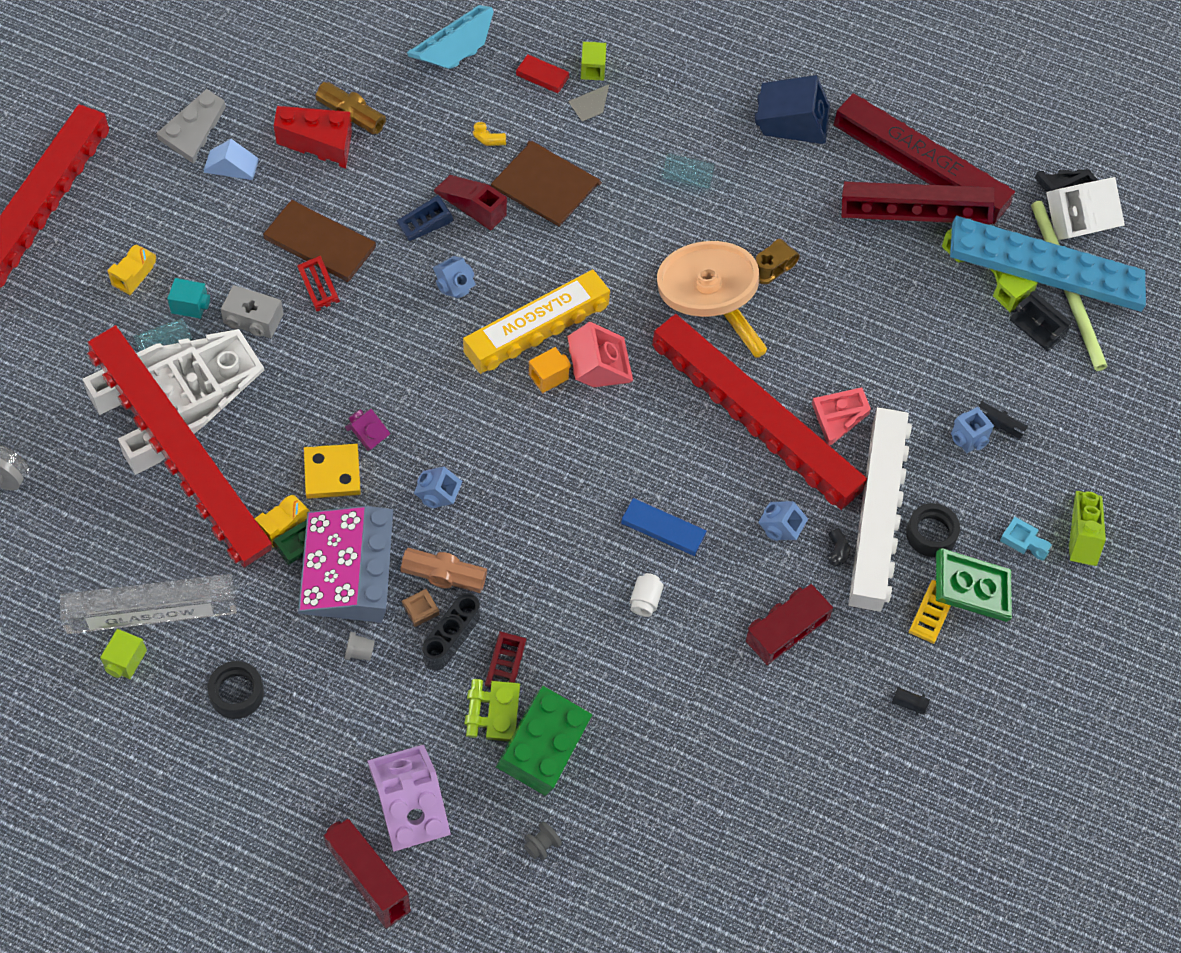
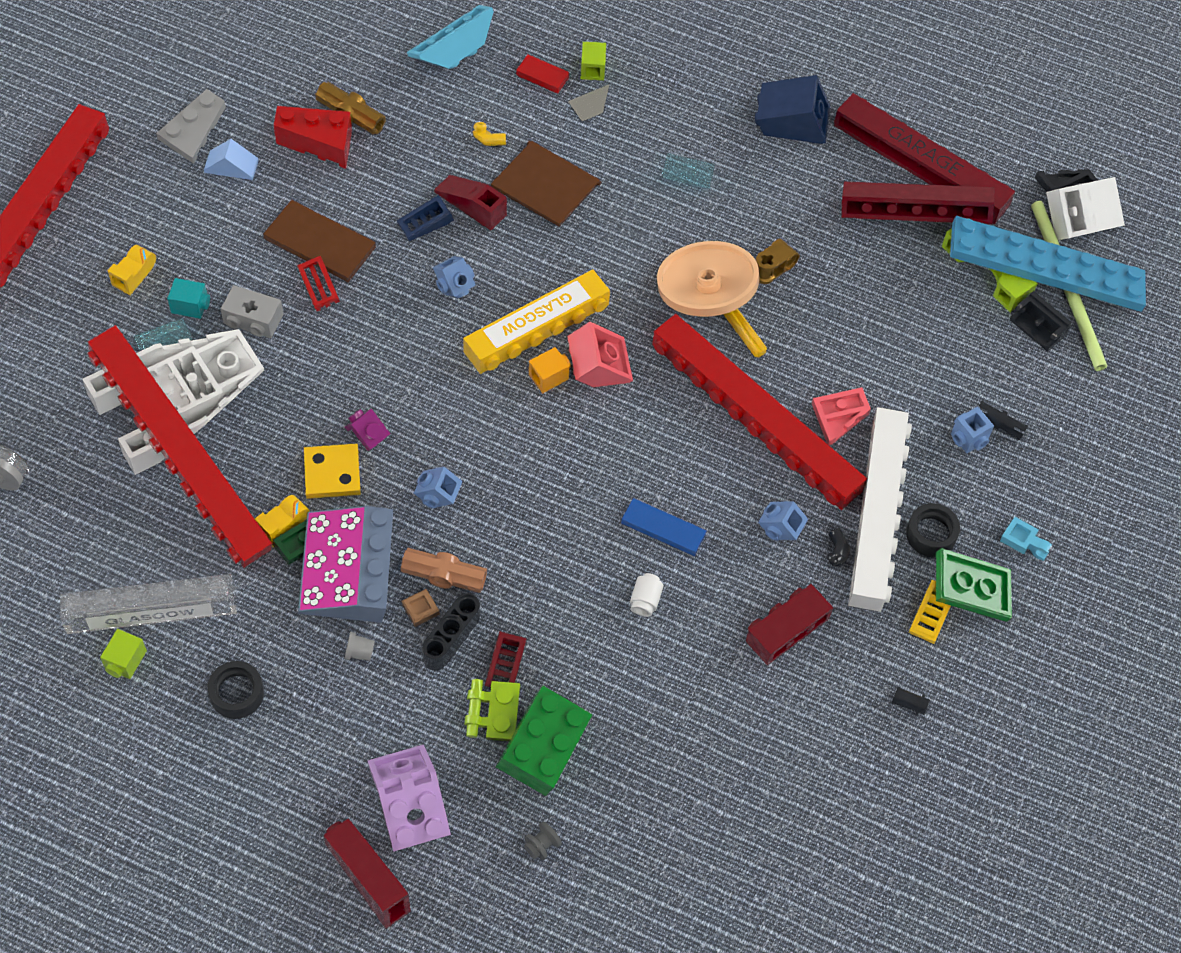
lime slope [1069,491,1106,566] -> none

